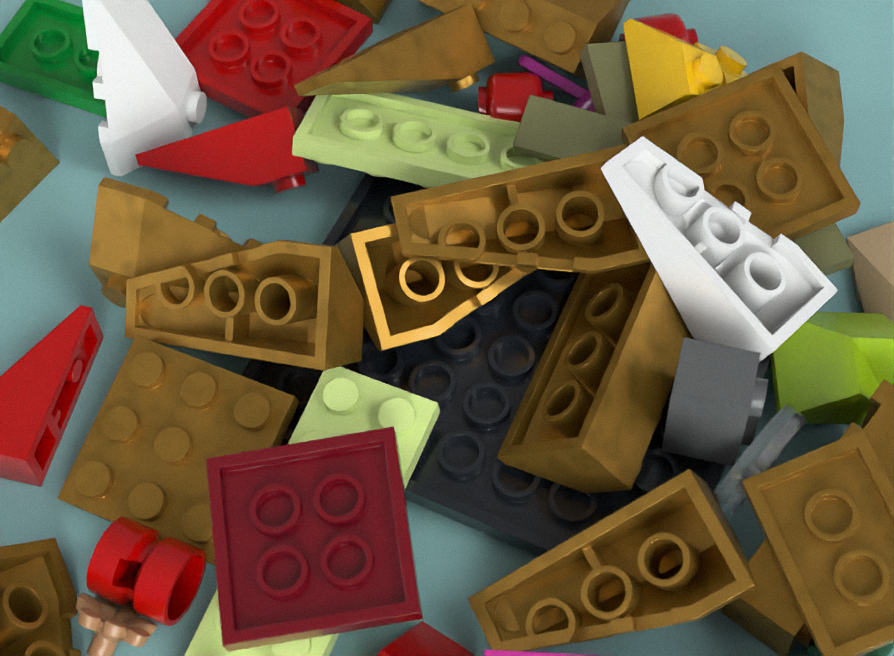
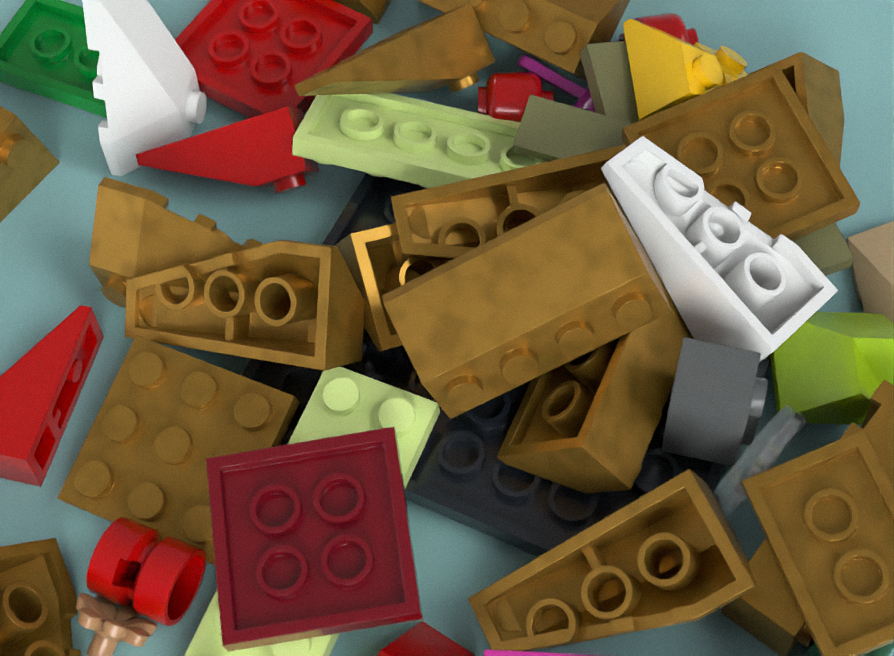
none -> pearl gold slope [382,182,672,419]

